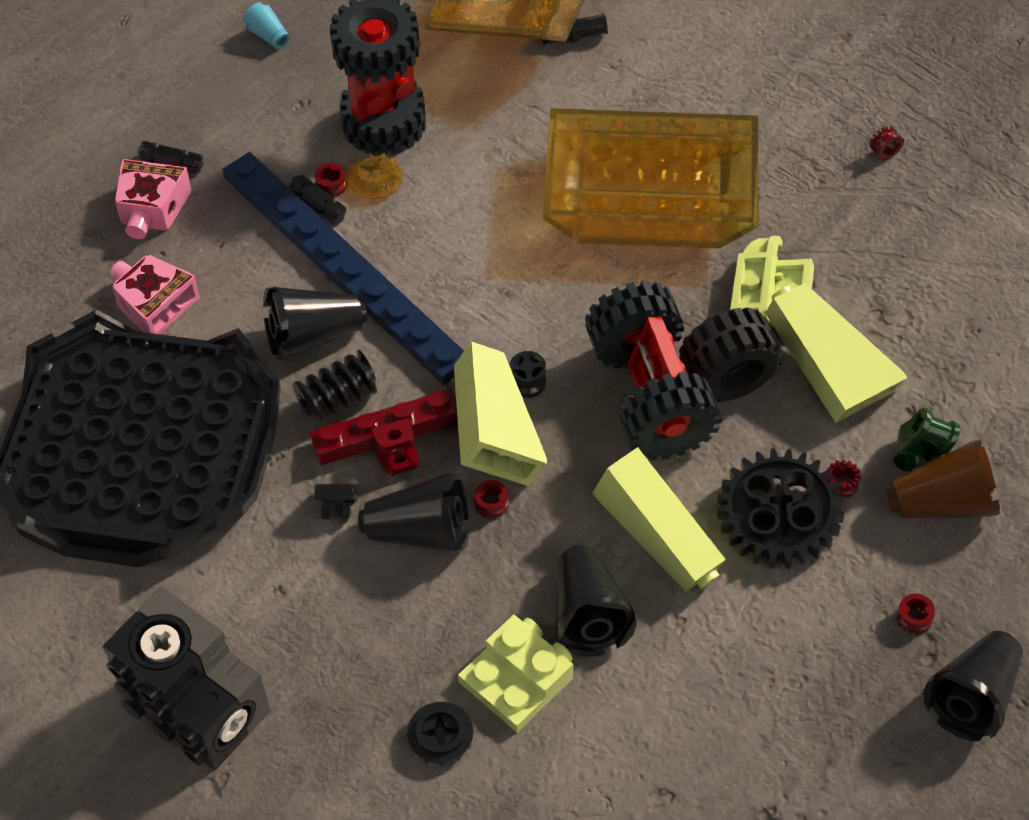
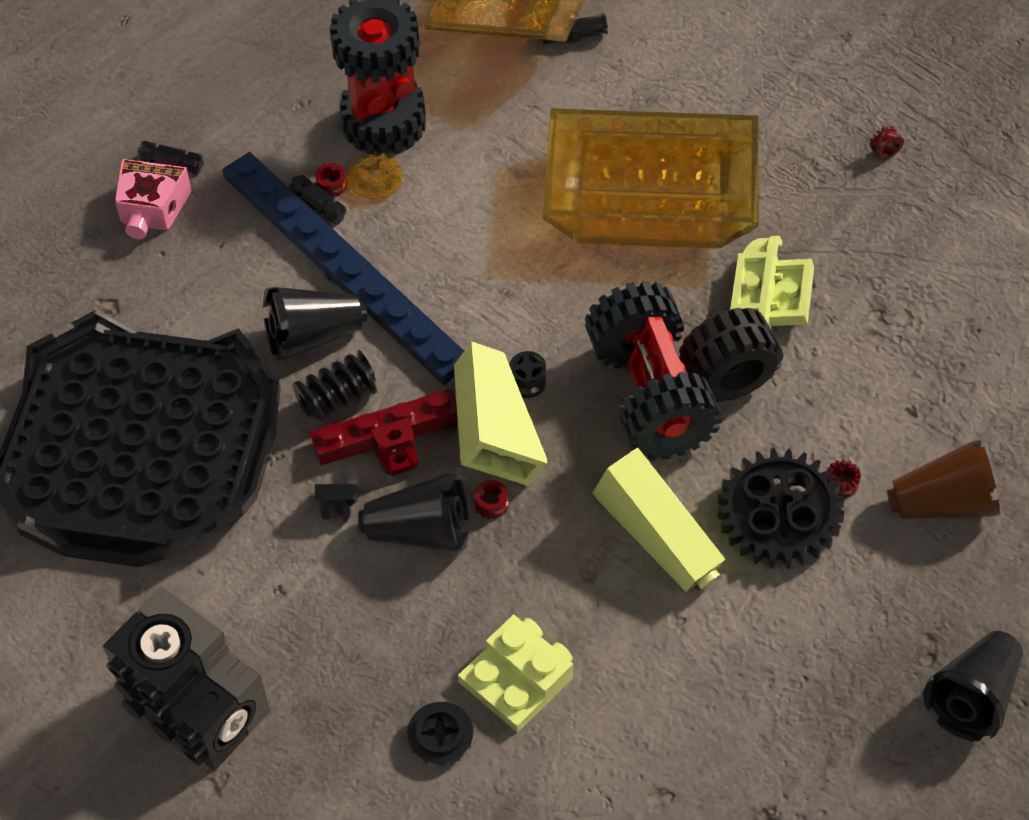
bright pink torso [110,255,200,334] -> none
medium azure cone [243,2,290,49] -> none
black cone [556,545,637,657] -> none
yellowish green slope [765,283,907,423] -> none
dark green piece [893,407,960,472] -> none
dark red bush [896,593,936,635] -> none

